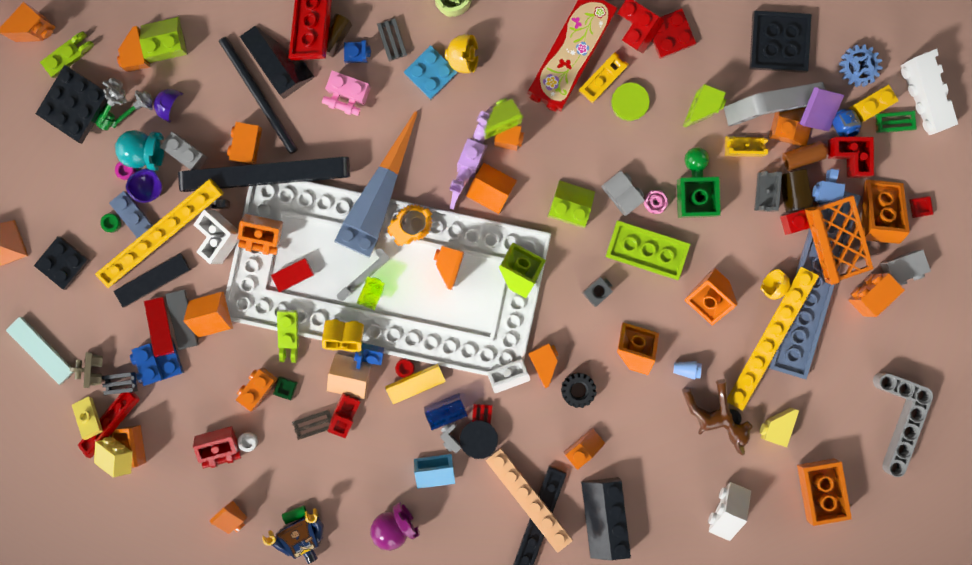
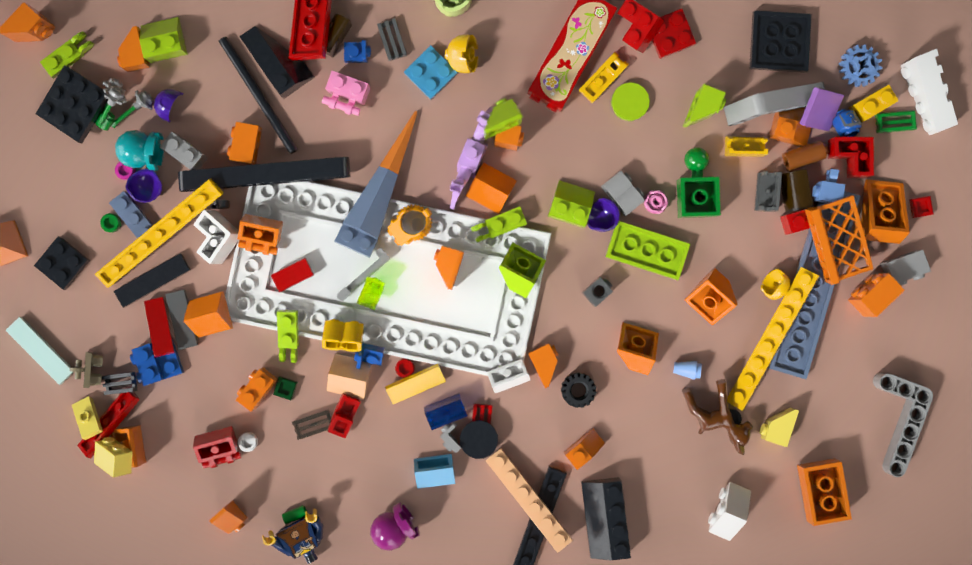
none -> lime hinge [471,207,527,243]
none -> dark purple helmet [587,198,620,232]

